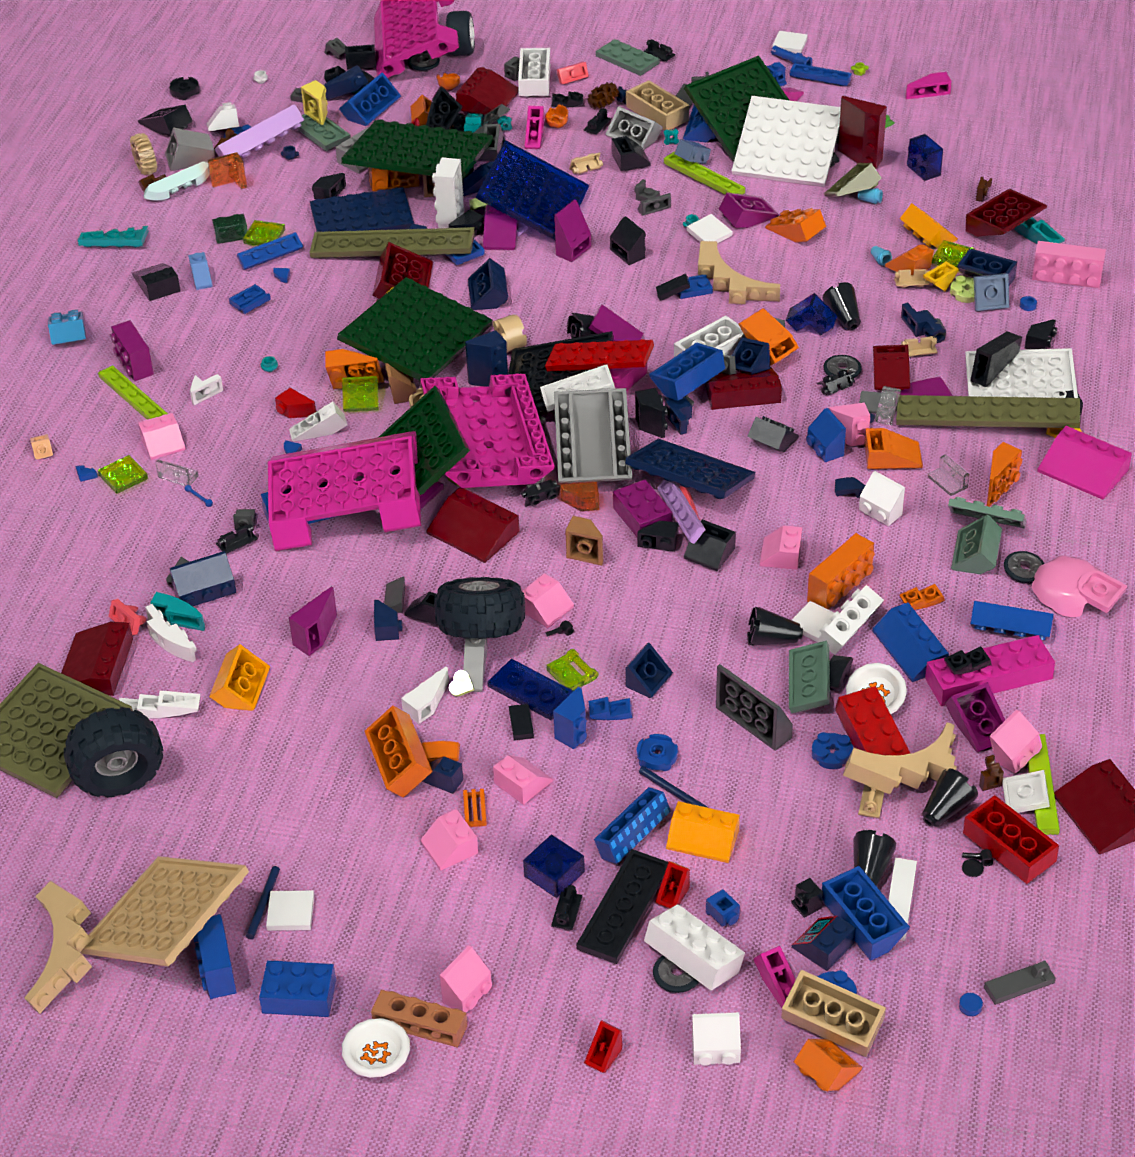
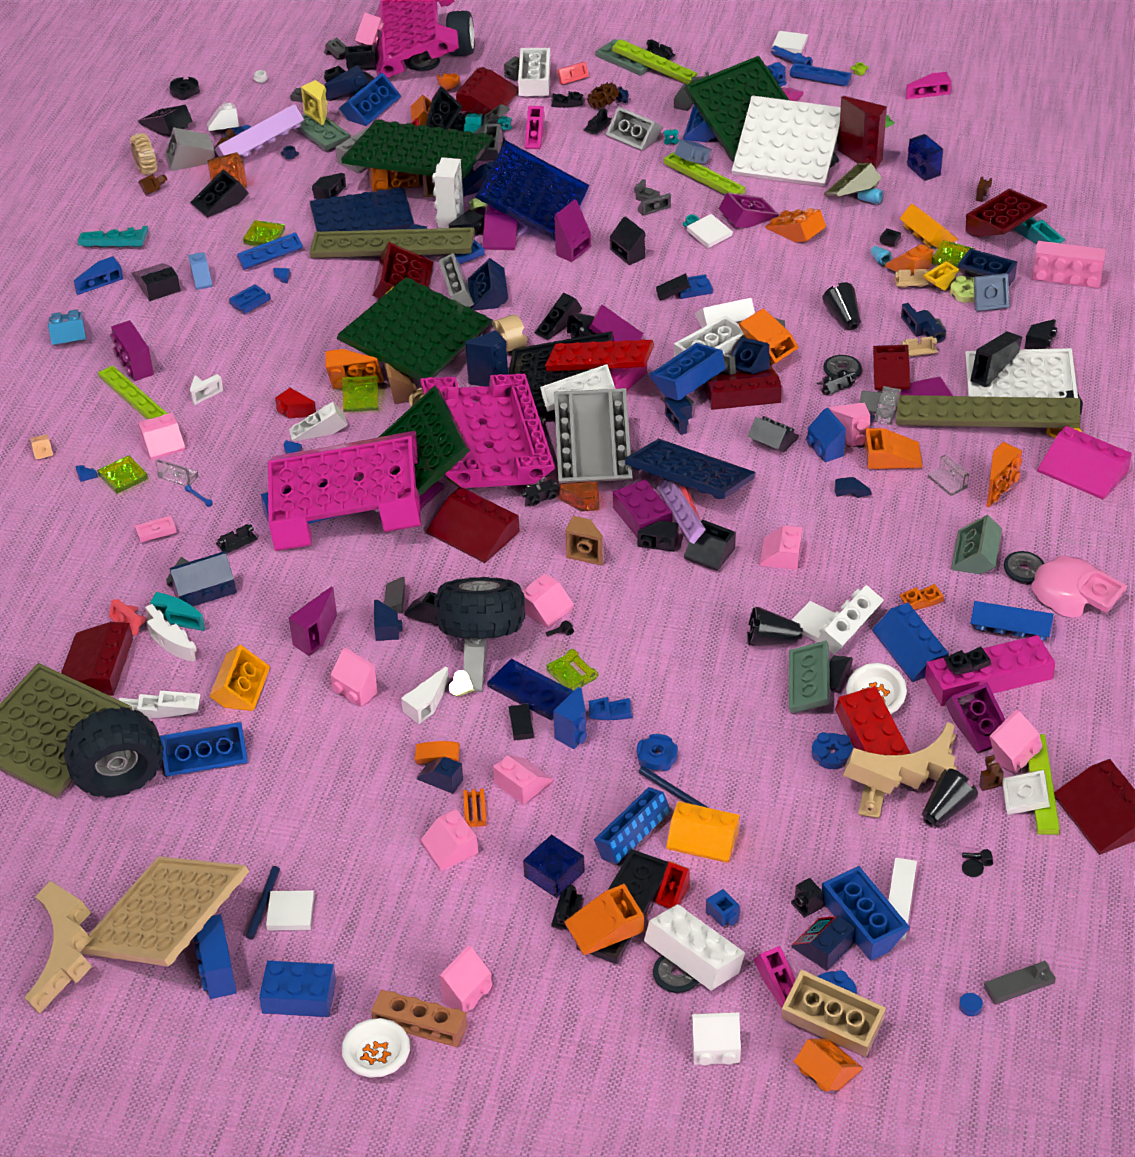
light aqua brick [144,161,212,201] -> none
clear green brick [212,214,249,244] -> none
dark grey bracket [233,509,256,530] -> none
teal plate [261,356,278,372] -> none
orange brick [364,705,432,797] -> none
orange hair [545,104,568,128] -> none
tan hinge [569,152,603,174] -> none
red slope [584,1020,622,1073] -> none
black slope [611,136,651,171] -> none
dark blue slope [625,642,673,698] -> none
tan brick [626,80,689,131] -> none
black slope [635,388,668,438] -> none
tan arch [698,241,780,304] -> none
dark grey slope [716,664,793,751] -> none
clear blue brick [785,293,837,336] -> none
orange brick [807,533,875,609] -> none
black cone [853,830,896,887] -> none
white slope [859,471,905,526] -> none
sand green plate [948,497,1026,529] -> none
red brick [963,795,1059,884] -> none
blue tile [1020,296,1037,311] -> none
none -> blue slope [73,256,123,295]
none -> bright pink plate [135,516,177,543]
none -> blue slope [160,721,248,777]
none -> black slope [190,169,249,217]
none -> bright pink slope [331,648,378,707]
none -> bright pink slope [355,12,384,46]
none -> light grey brick [439,253,474,307]
none -> black slope [534,292,583,340]
none -> orange slope [565,884,644,956]
none -> lime plate [612,39,698,84]
none -> white slope [695,298,755,328]
none -> black plate [879,228,902,246]

